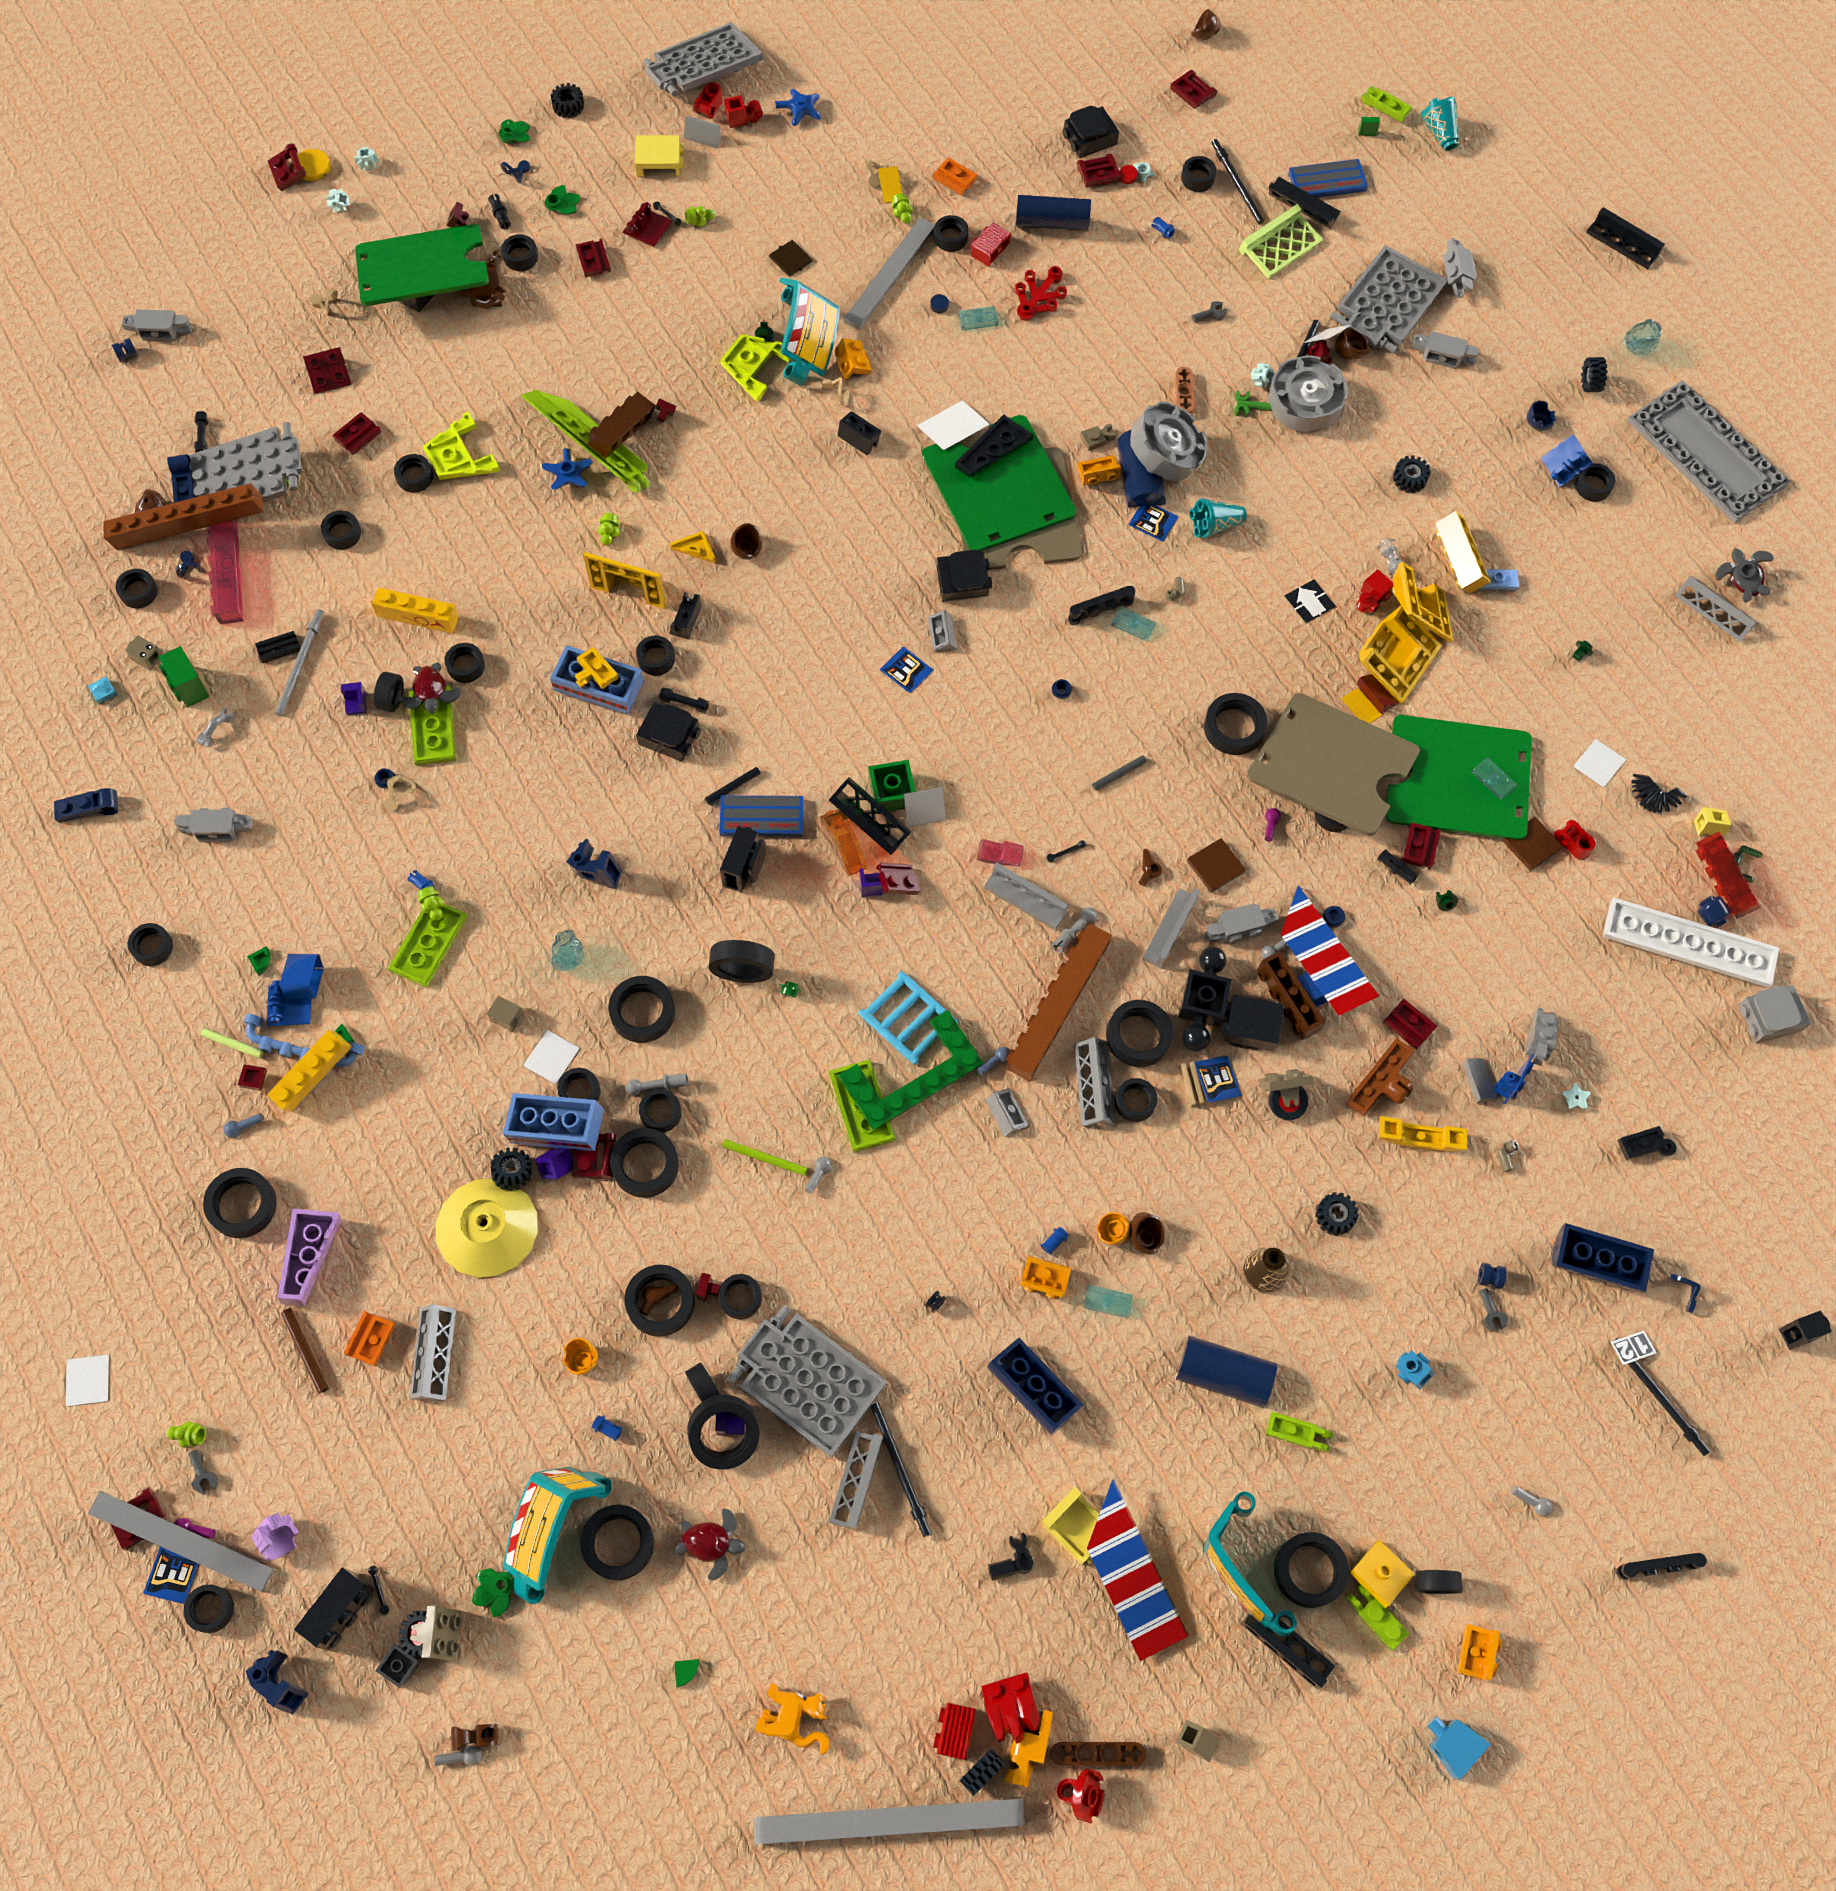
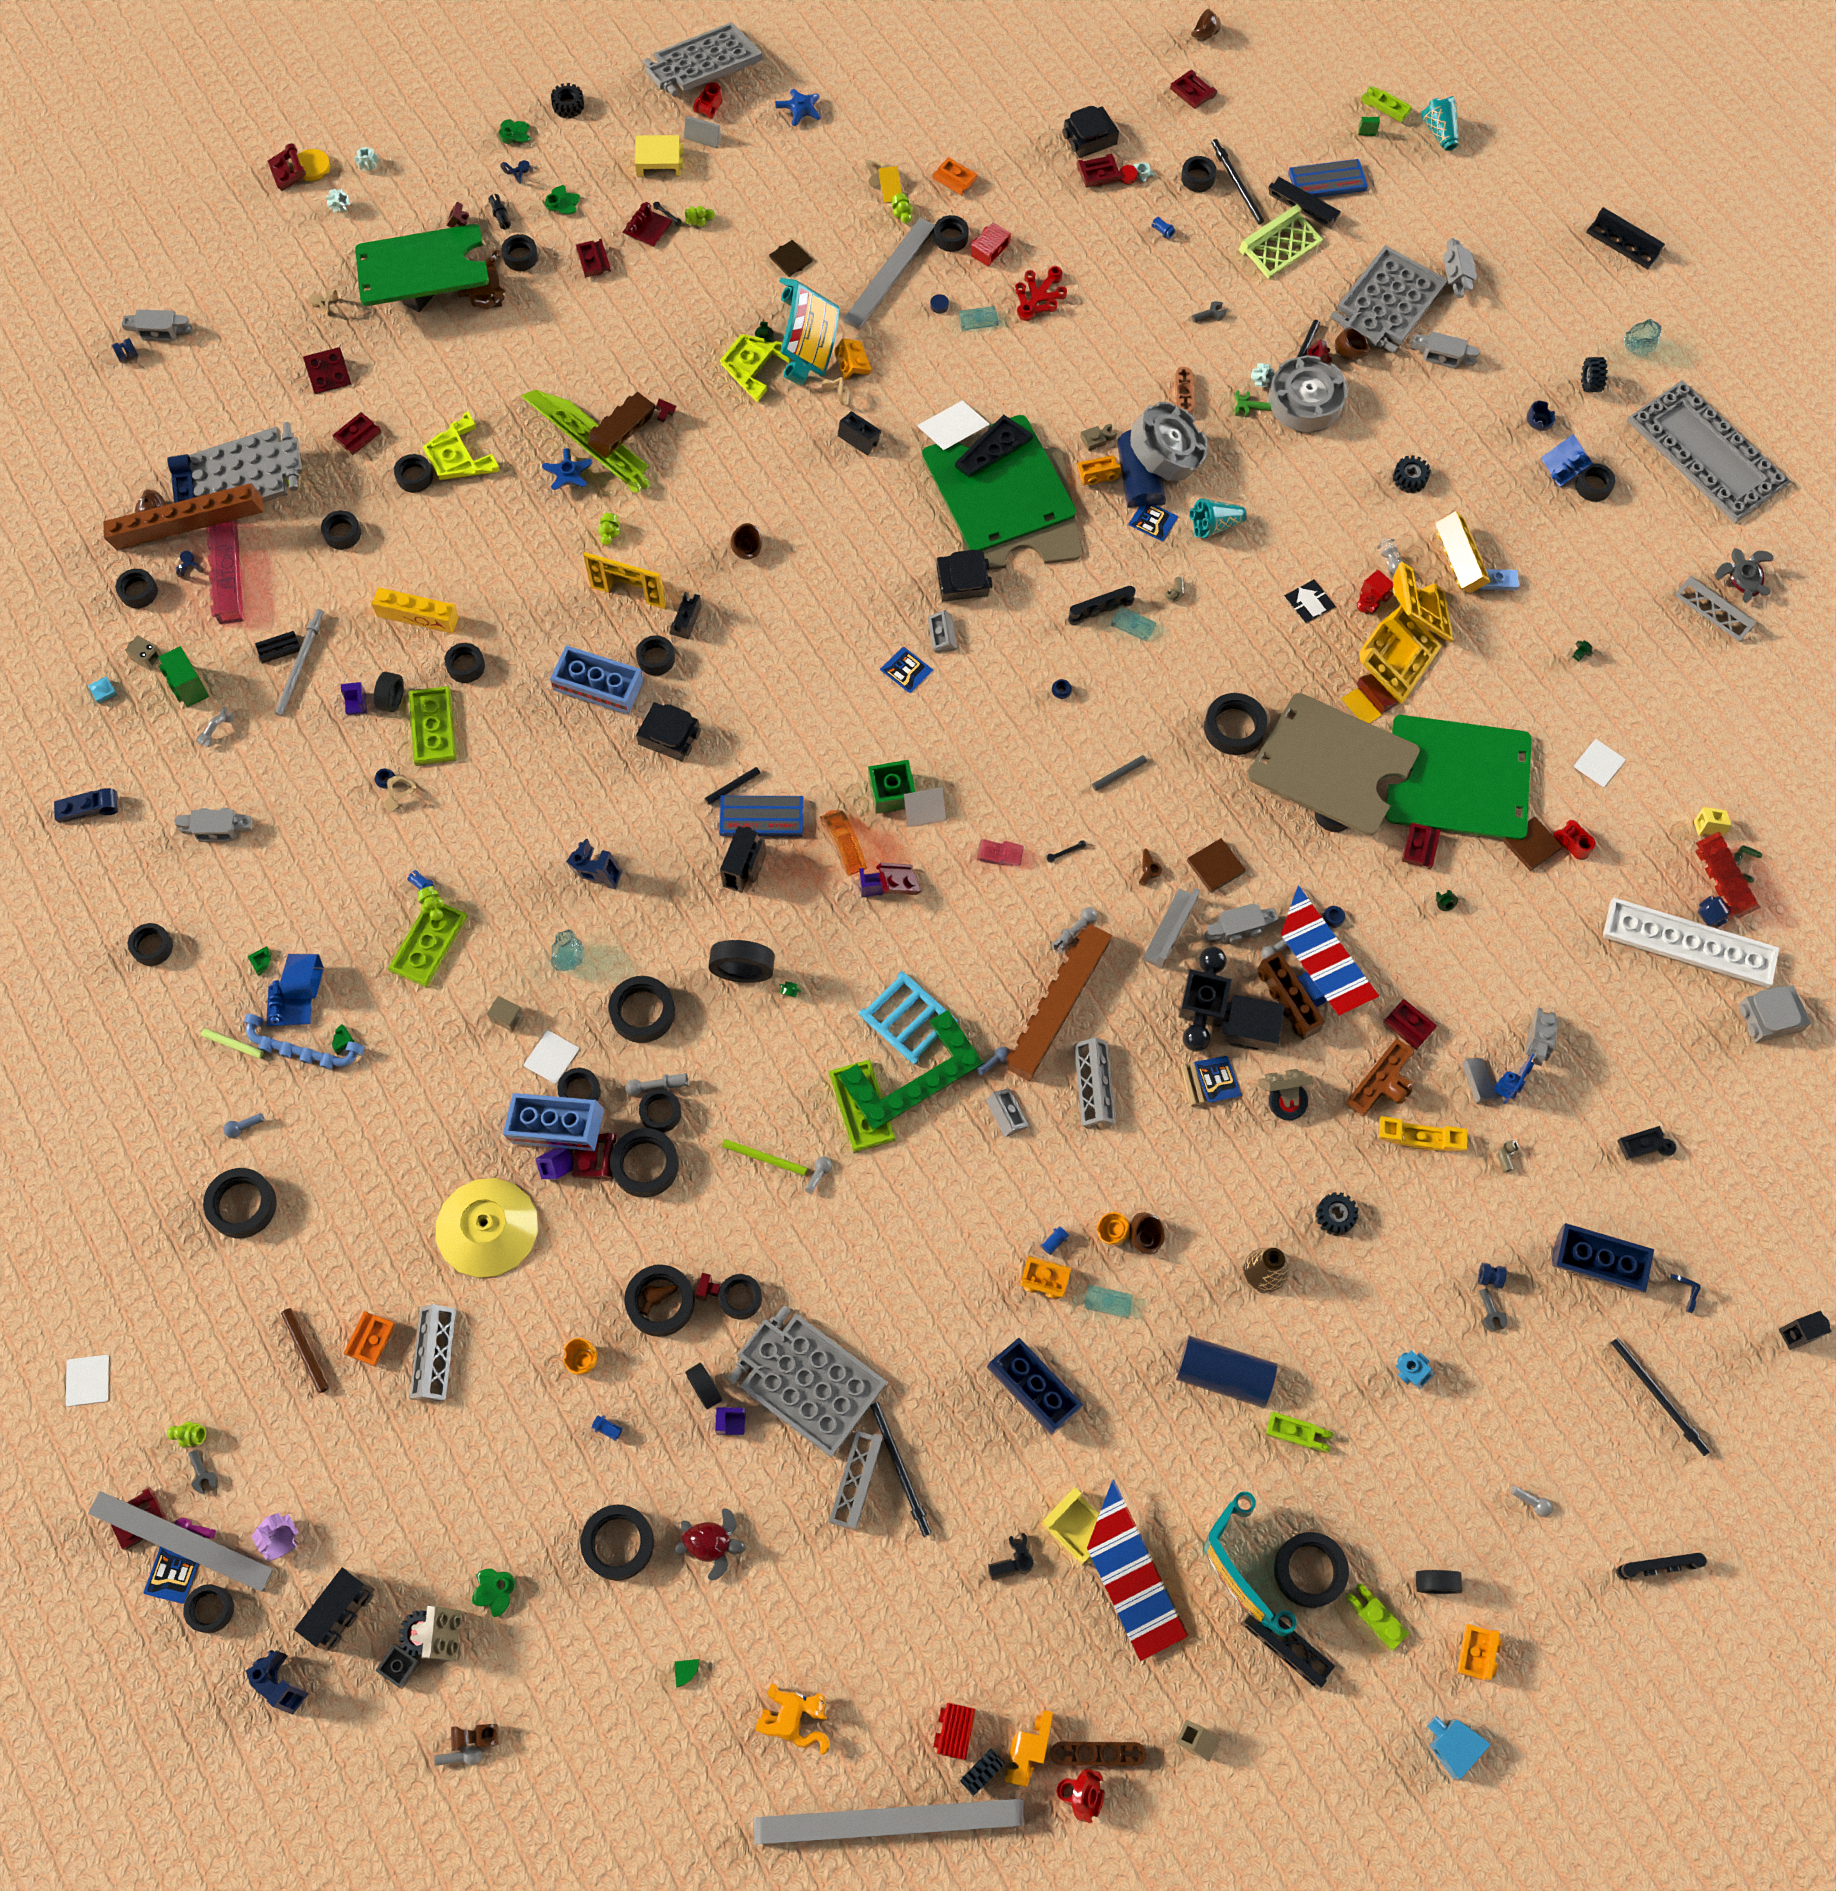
black bar [194,411,208,453] -> none
dark red tile [238,1064,267,1091] -> none
yellow brick [267,1030,352,1112] -> none
lavender wedge [277,1209,342,1306] -> none
black hinge [368,1565,390,1615] -> none
animal [400,662,461,714] -> none
black bush [490,1148,532,1191] -> none
panel [503,1467,612,1604] -> none
yellow plate [575,647,618,689] -> none
black bar [659,688,709,713] -> none
yellow tile [670,531,717,564] -> none
black tyre [687,1395,760,1470] -> none
red brick [724,95,763,128] -> none
black fence [829,777,911,855] -> none
black bush [925,1290,946,1313] -> none
red plate [981,1672,1040,1744] -> none
light grey fence [984,862,1068,930] -> none
dark blue brick [1015,195,1091,231] -> none
black tyre [1106,1000,1173,1067] -> none
black tyre [1115,1078,1157,1122] -> none
magenta bar [1265,808,1281,842] -> none
white sticker [1304,325,1351,343] -> none
yellow plate [1350,1539,1414,1608] -> none
black pin [1377,849,1419,885] -> none
clear light blue plate [1471,757,1517,800] -> none
light aqua plate [1562,1083,1590,1110] -> none
sticker [1611,1331,1656,1365] -> none
black hair [1631,774,1687,813] -> none

